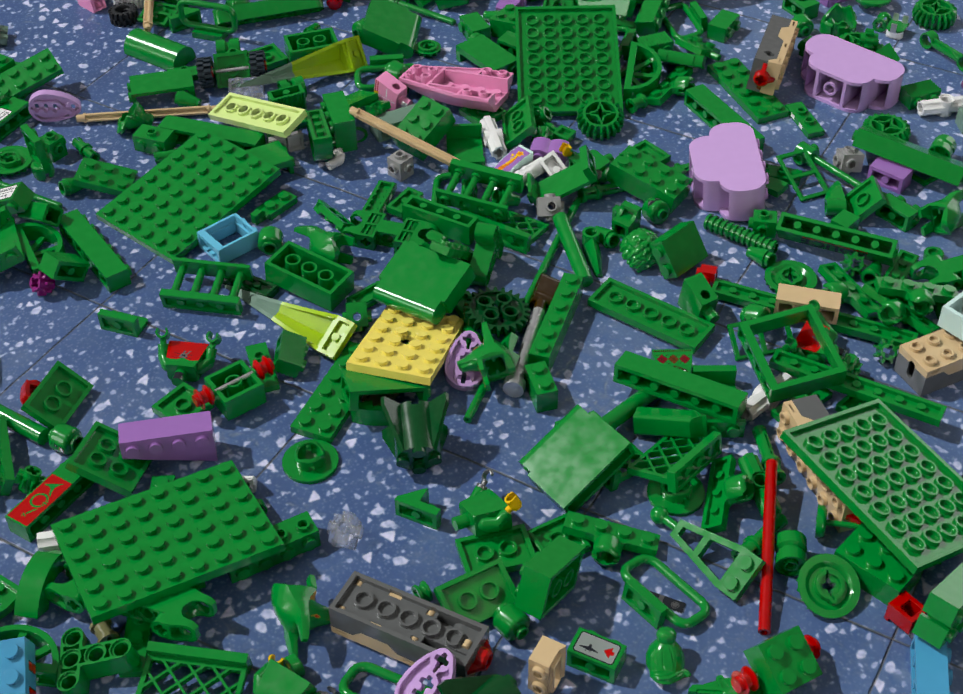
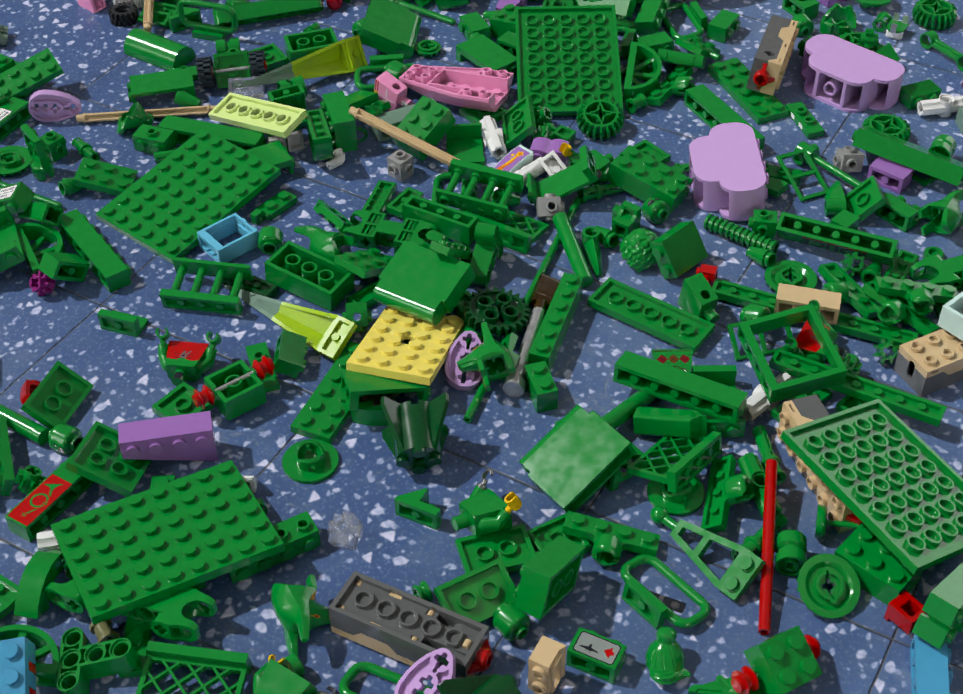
none -> green plate [334,248,392,279]

